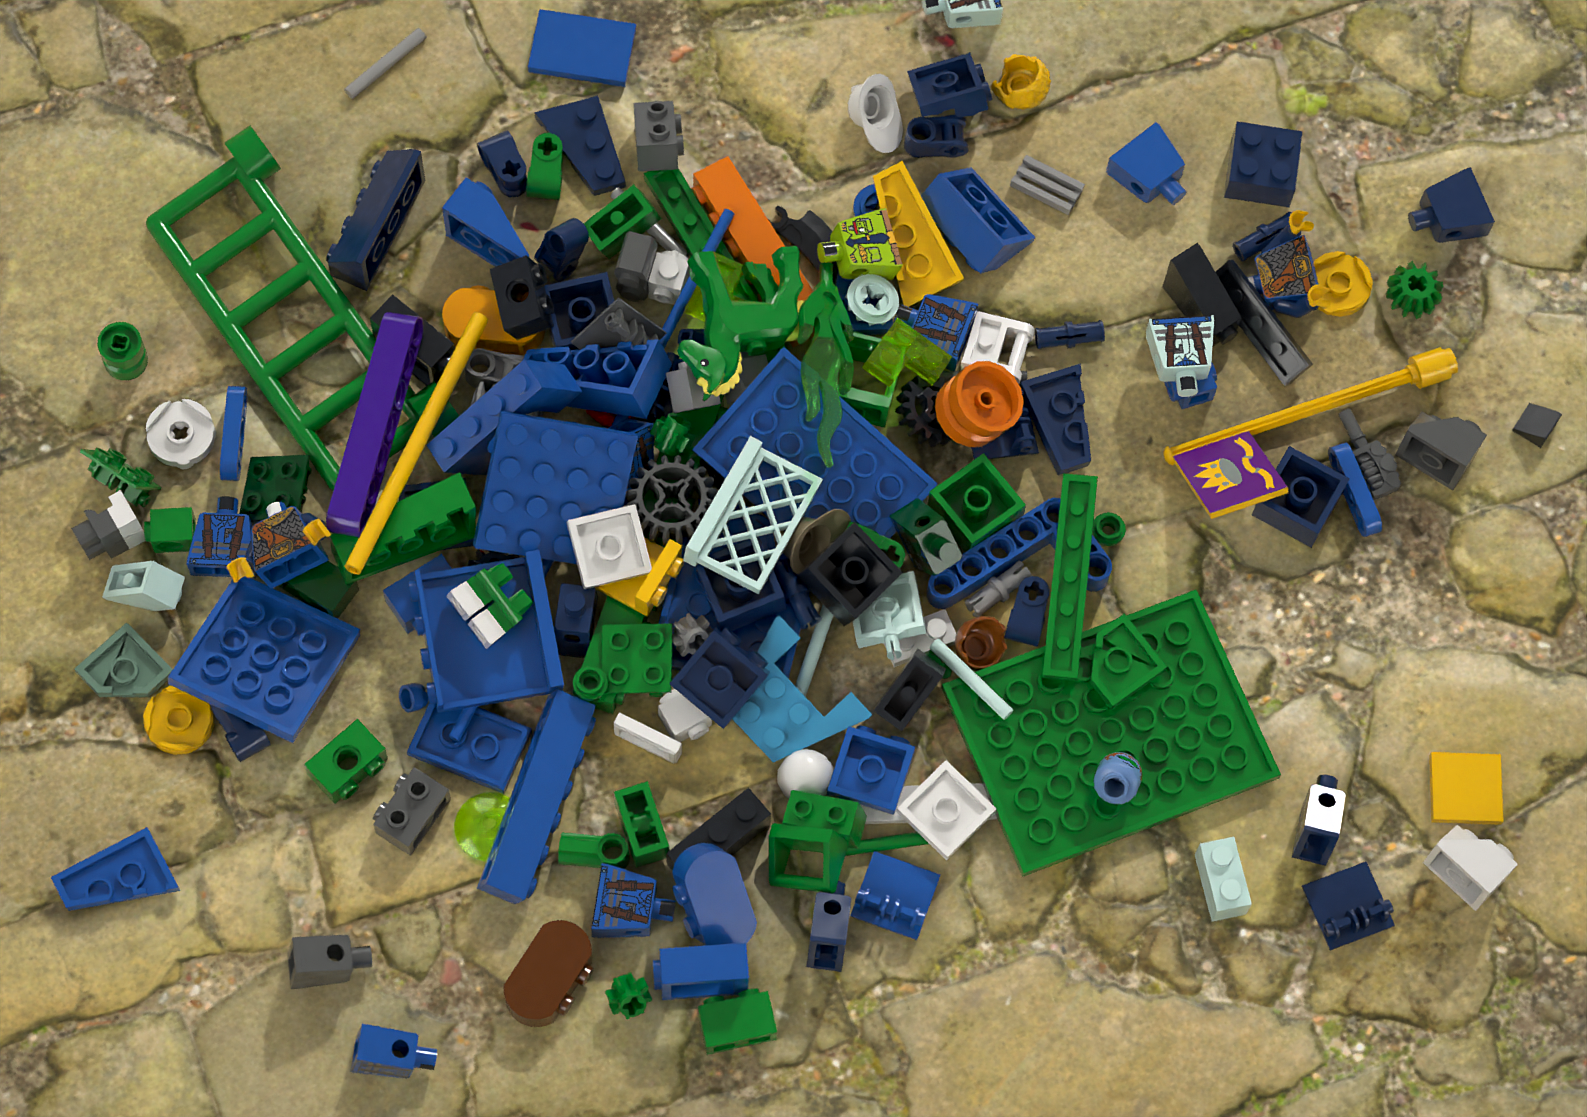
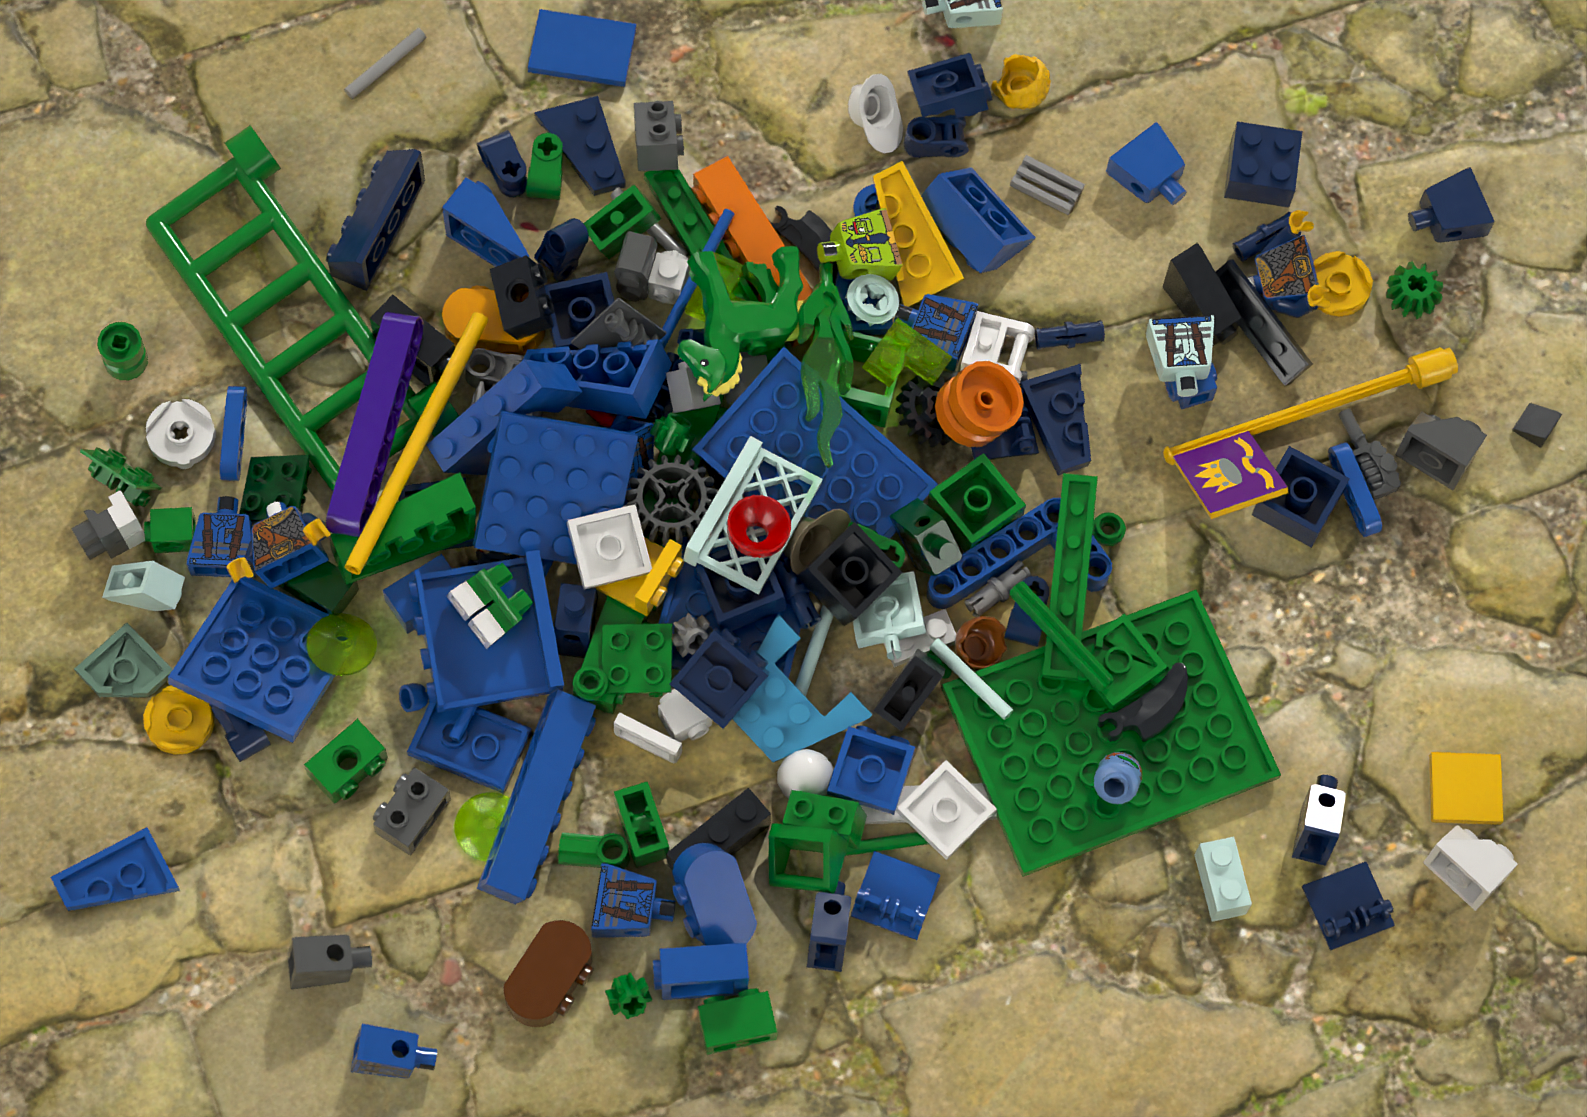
none -> clear neon green dish [307,613,377,676]
none -> red piece [727,495,791,558]
none -> green axle [1010,581,1114,692]
none -> black piece [1097,662,1188,742]

